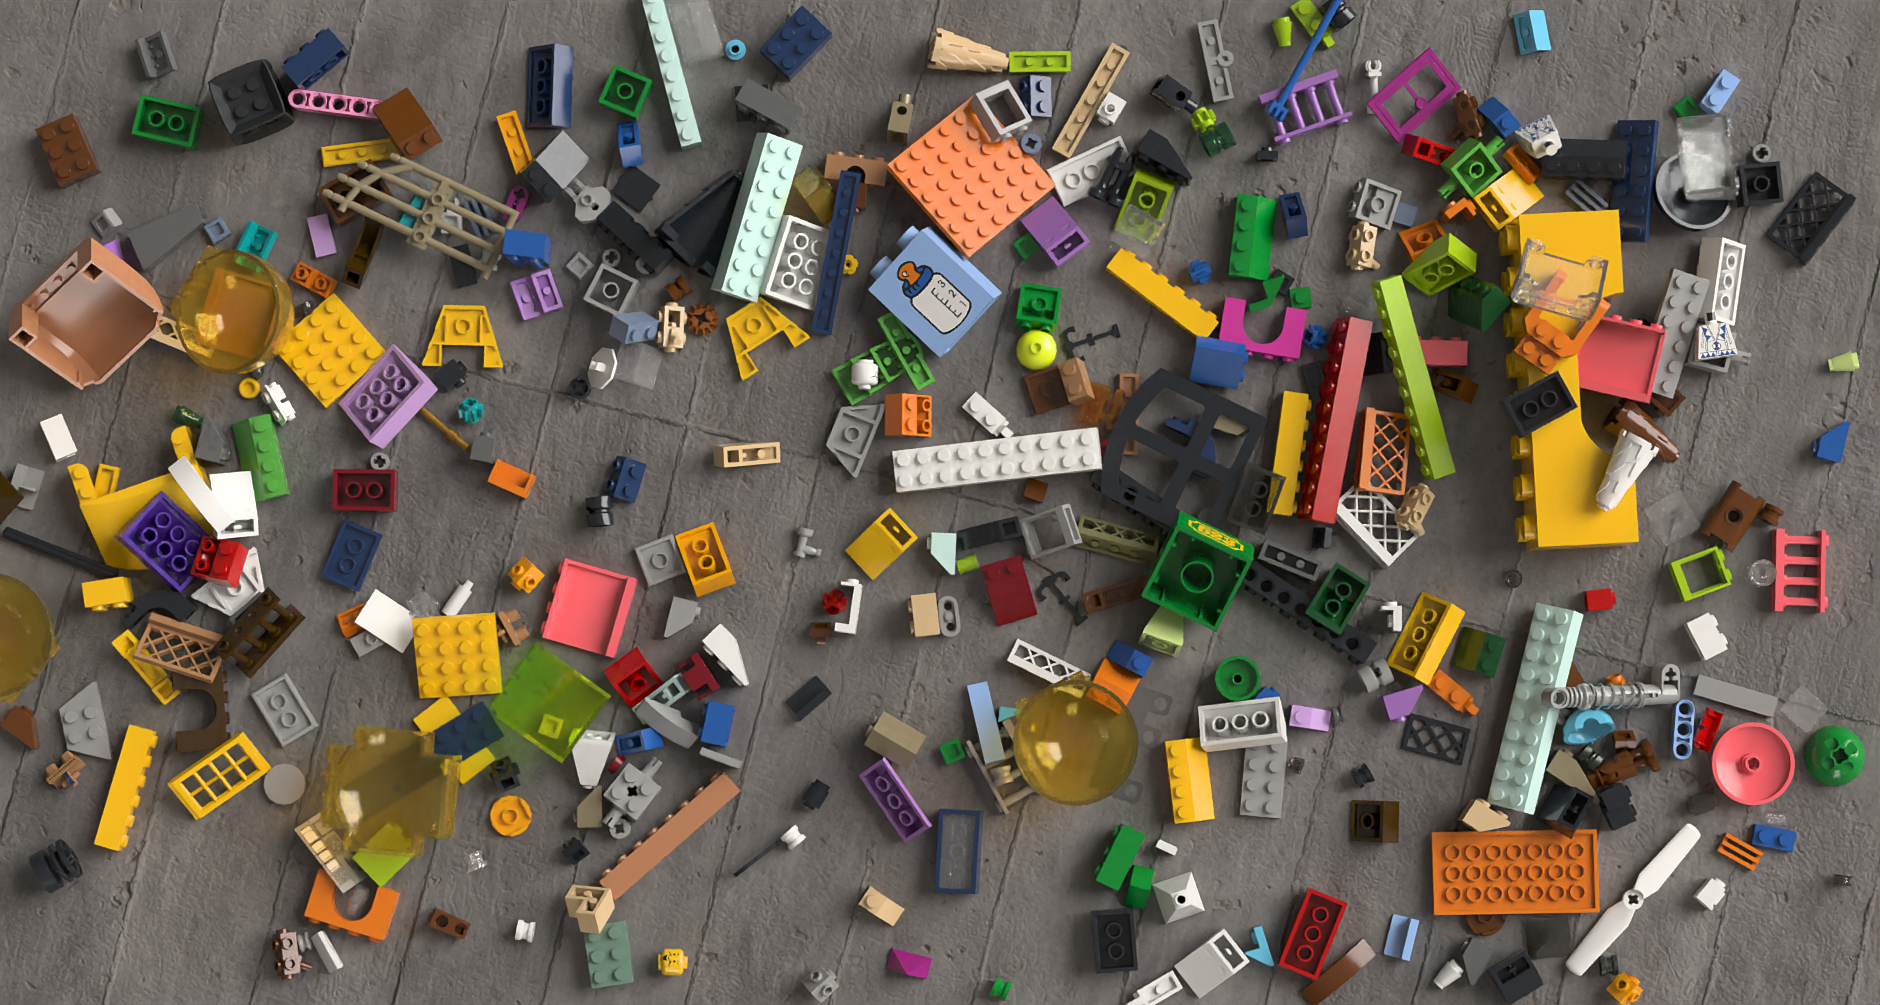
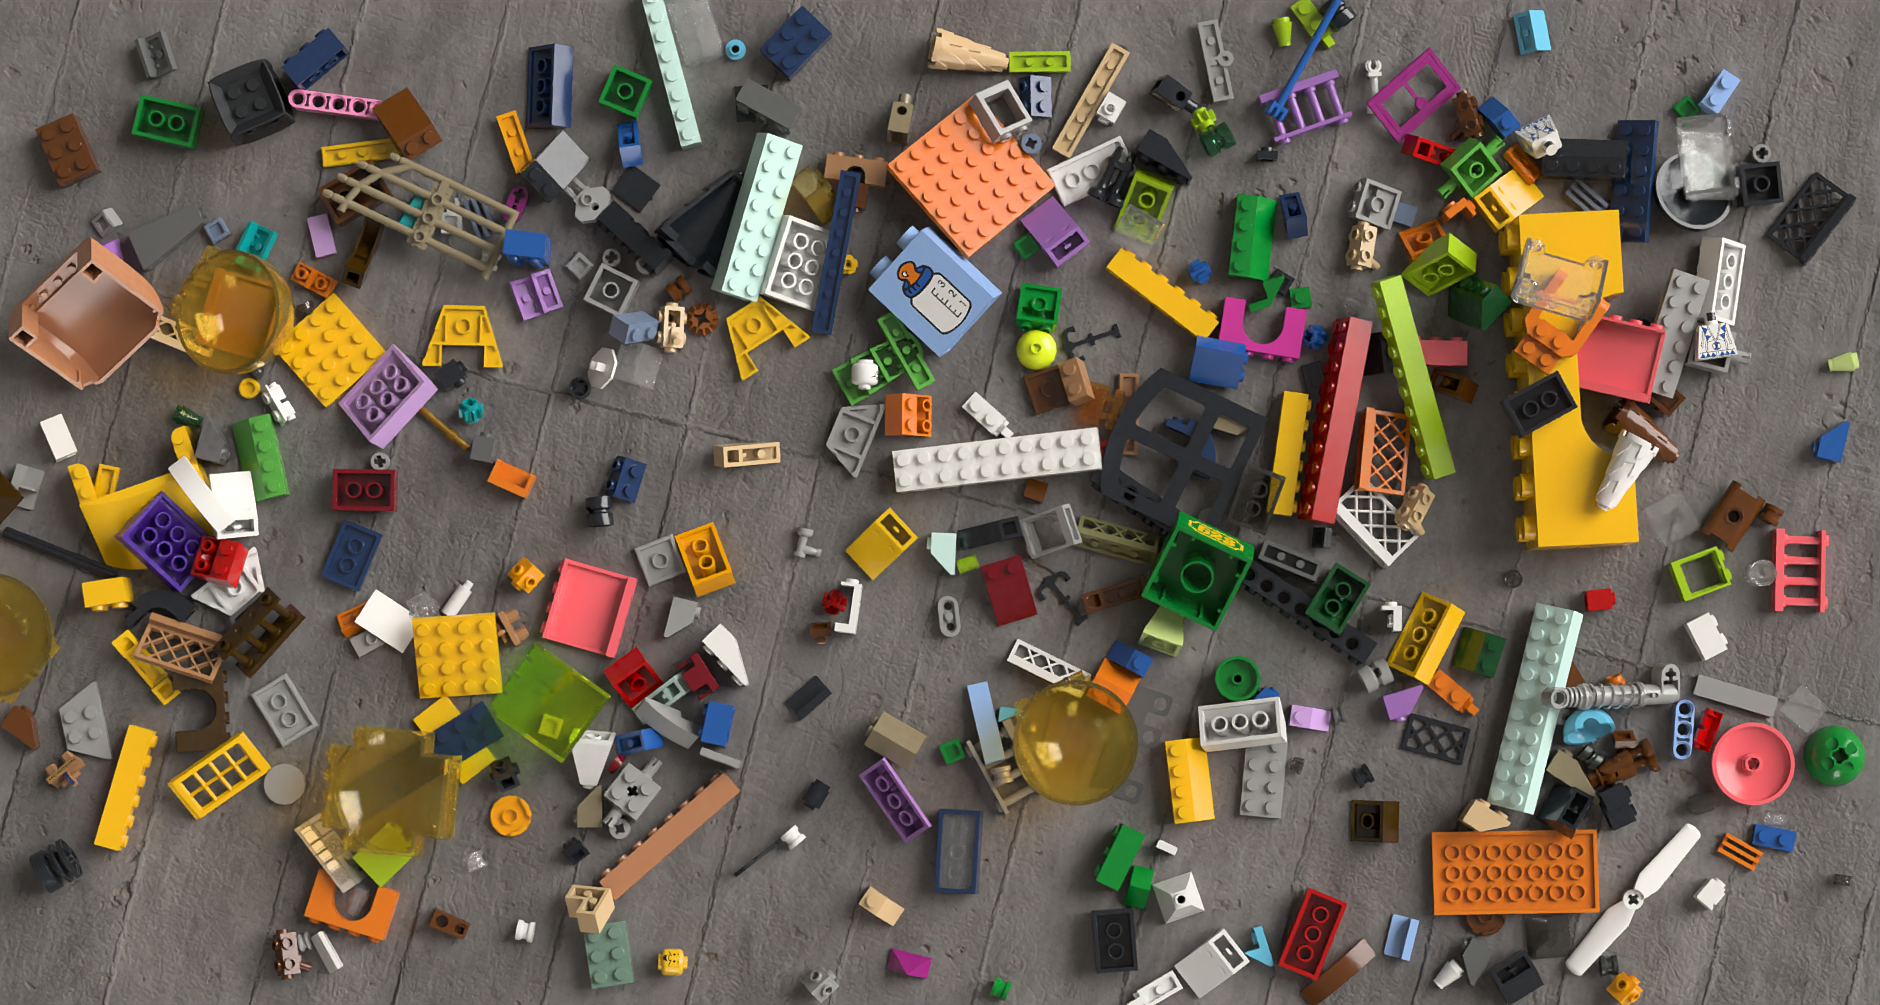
black tile [450,243,478,289] -> none
tan brick [907,593,940,638] -> none

